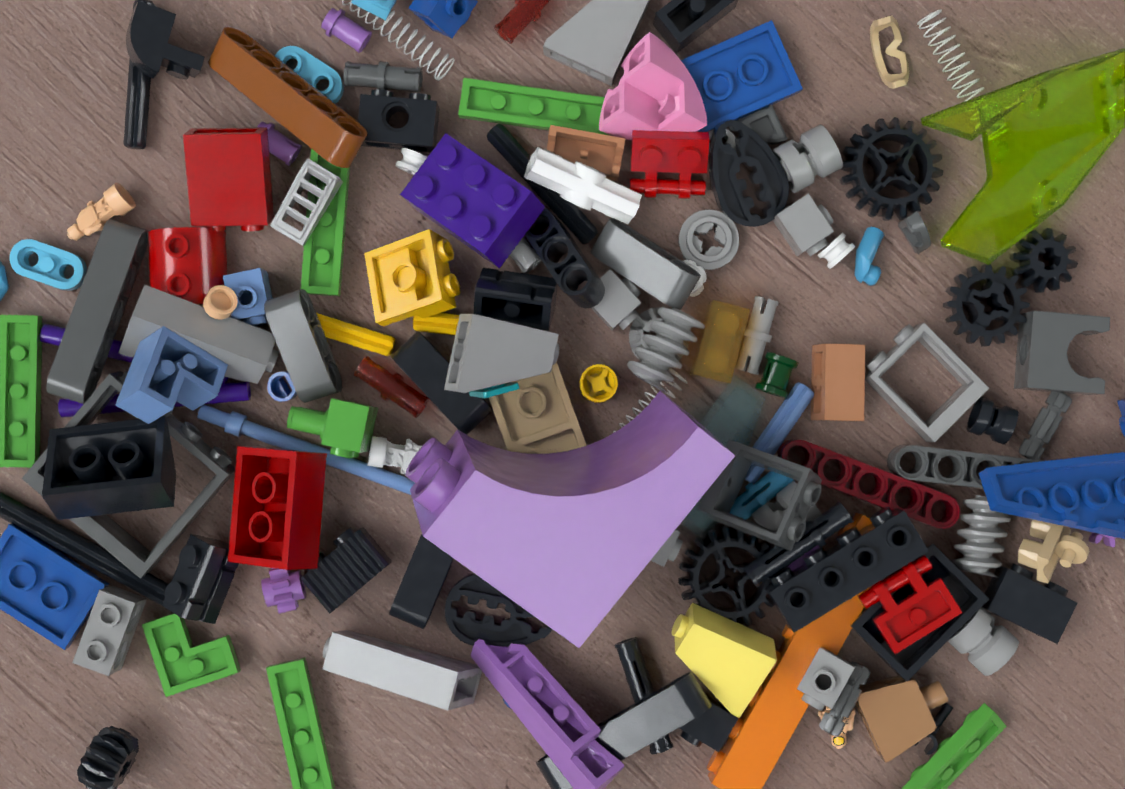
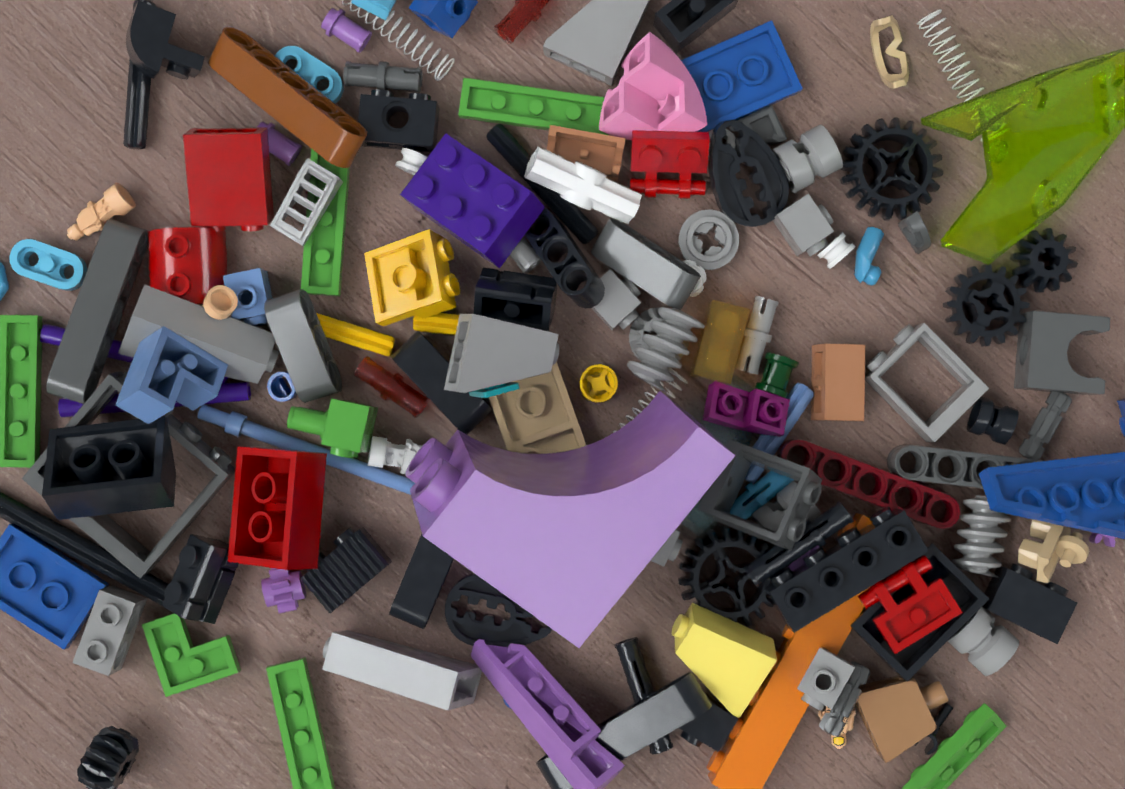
none -> magenta slope [702,381,790,437]

